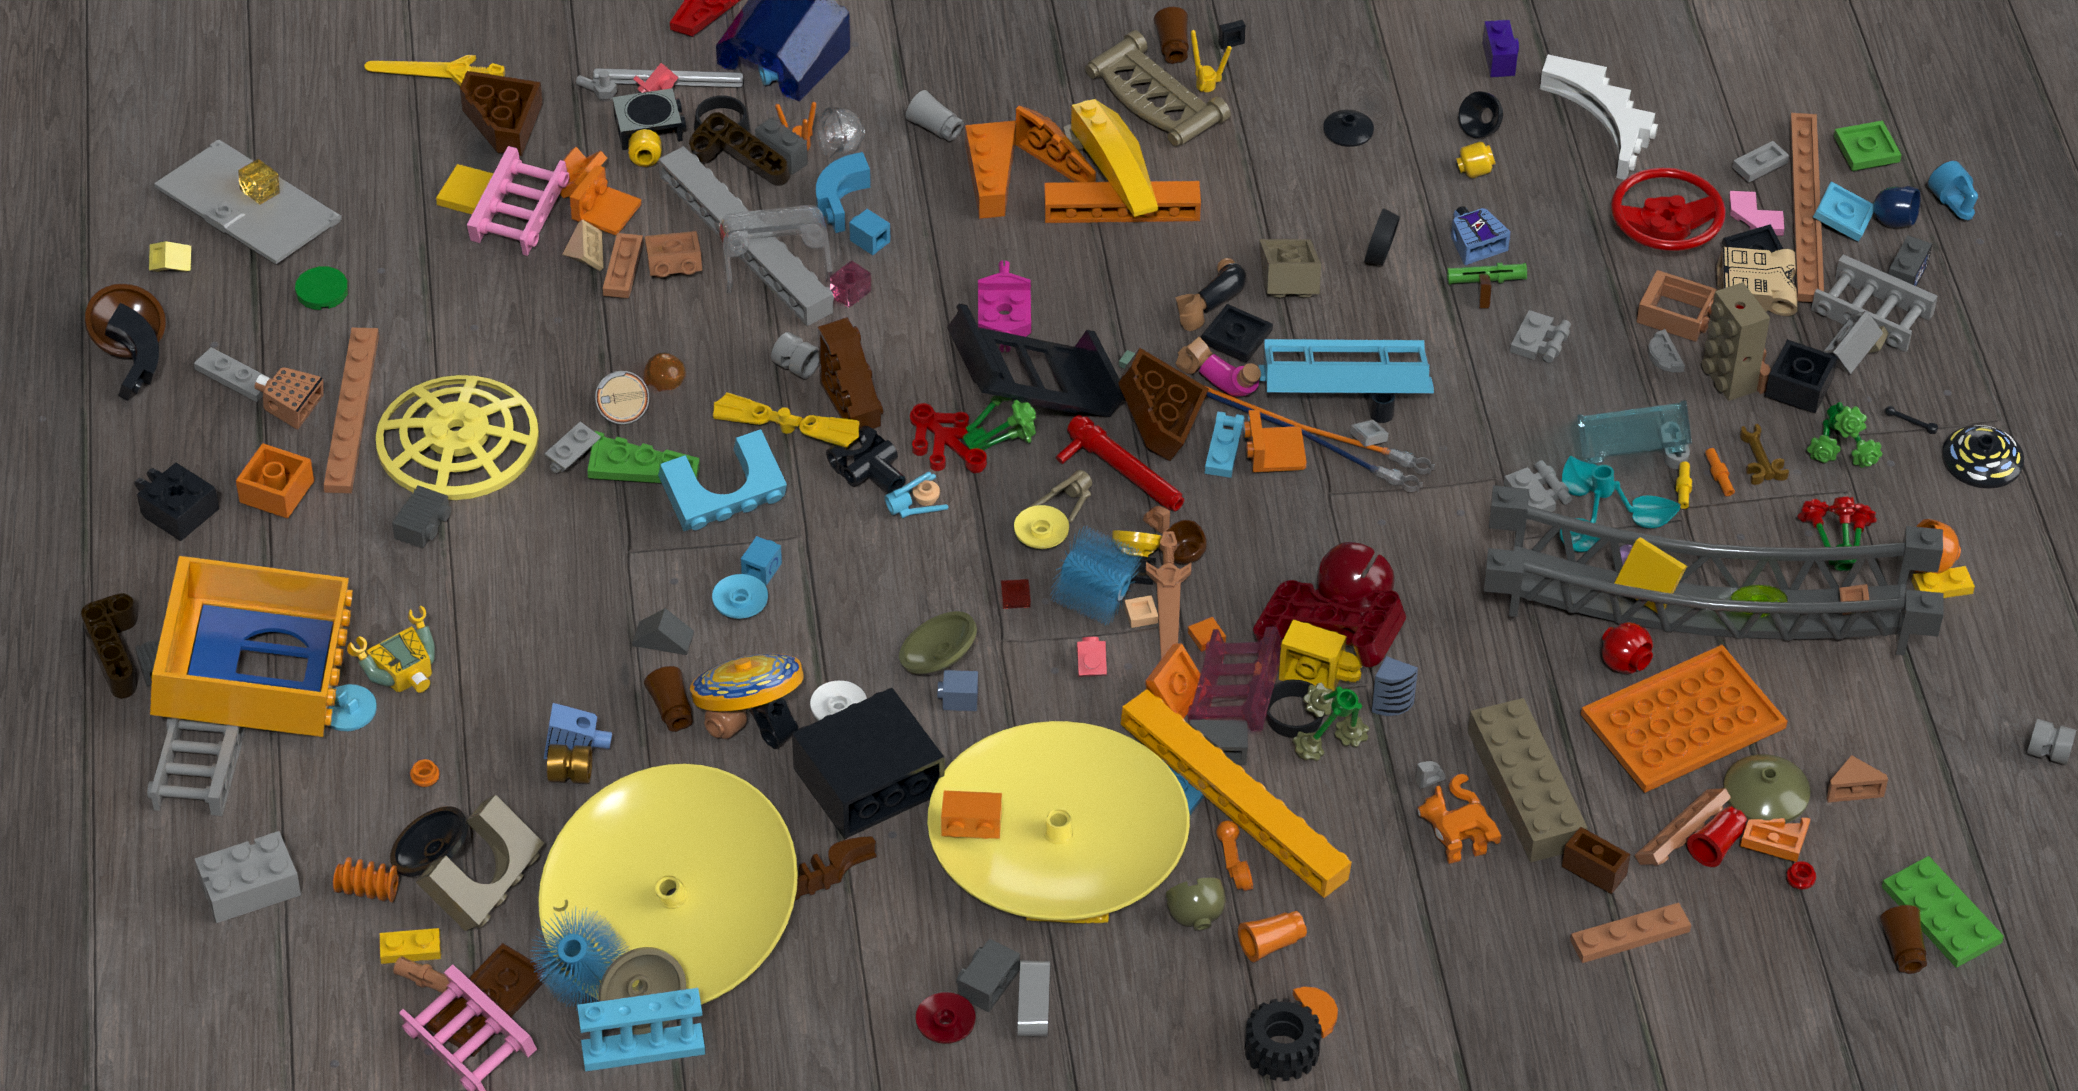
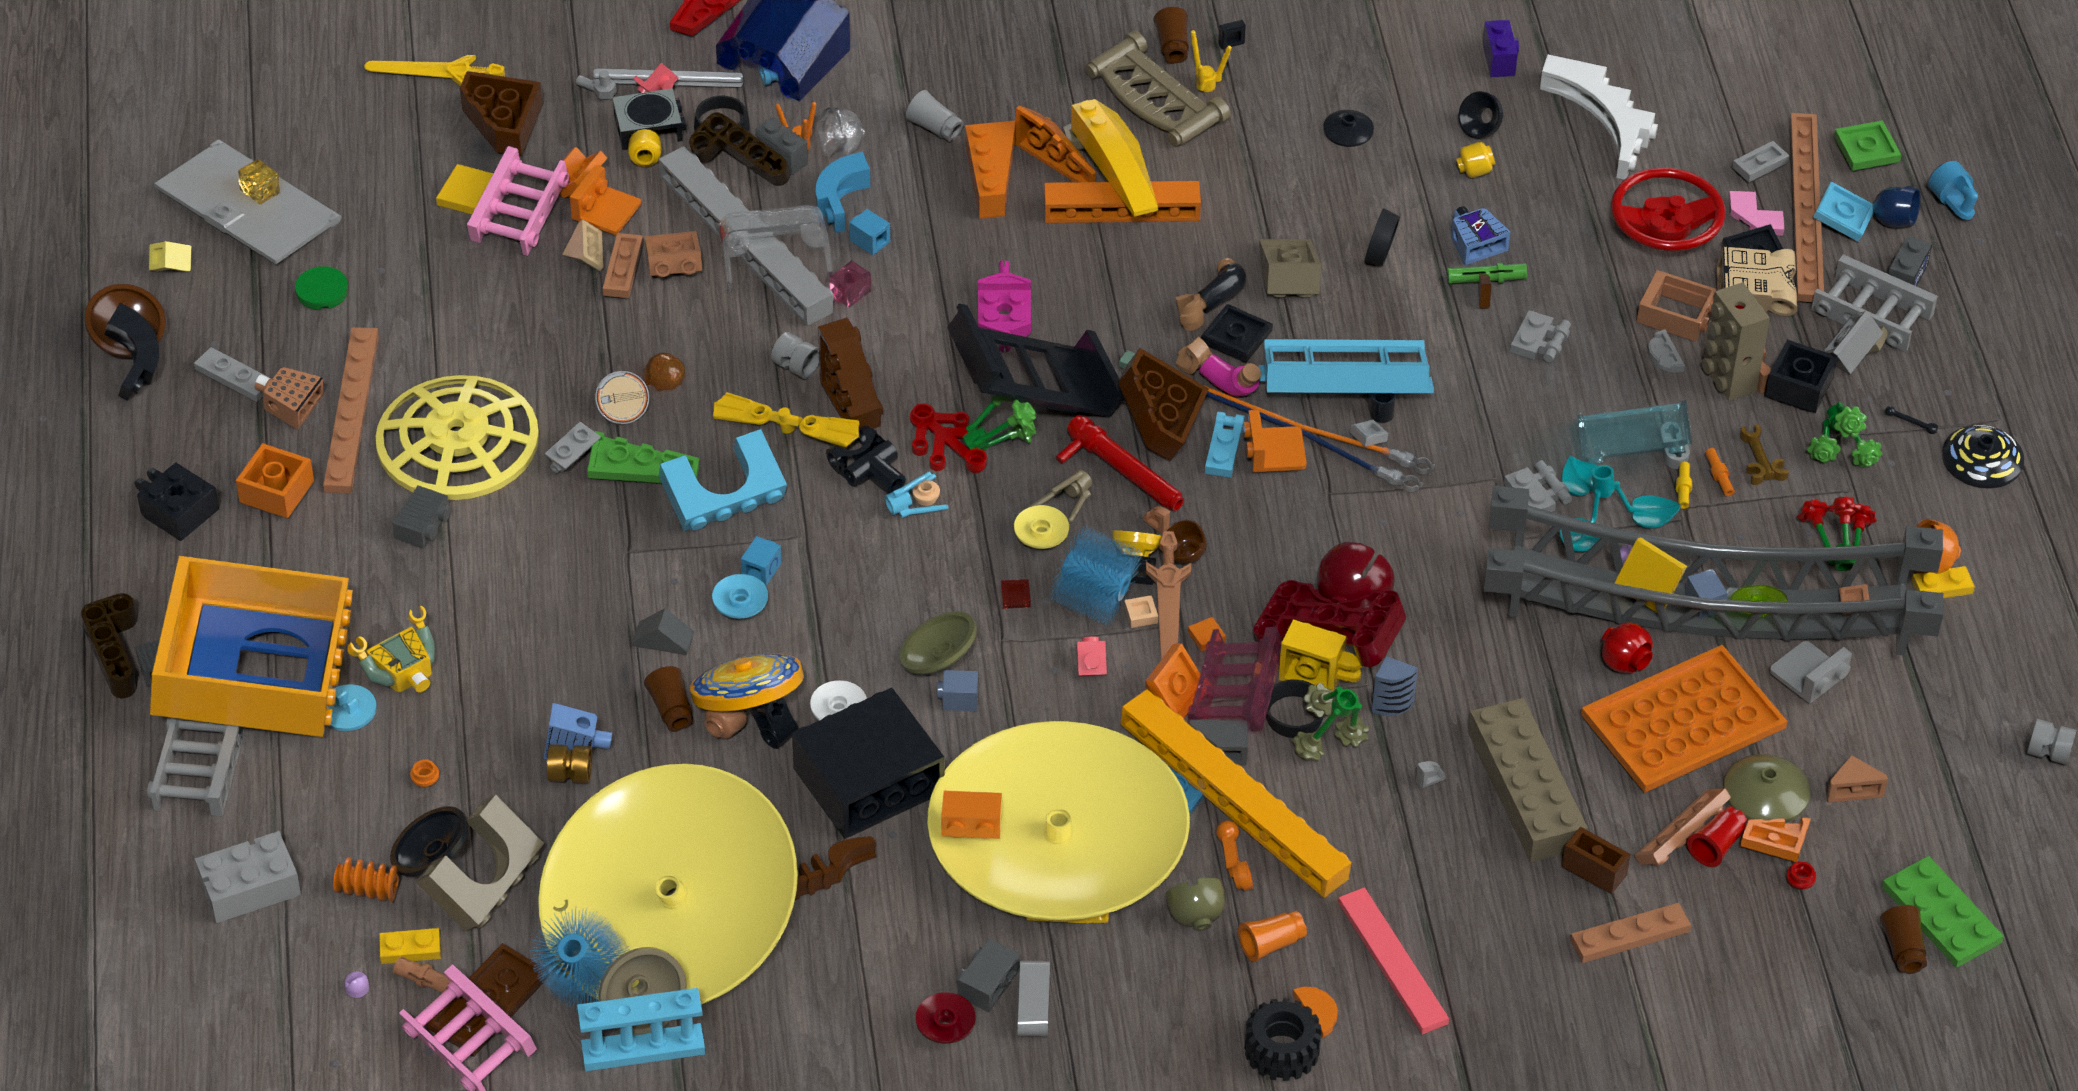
orange animal [1417,774,1501,864] -> none
none -> lavender hinge [344,971,369,998]
none -> coral tile [1338,887,1449,1034]
none -> sand blue brick [1685,569,1728,618]
none -> light grey bracket [1770,641,1852,704]

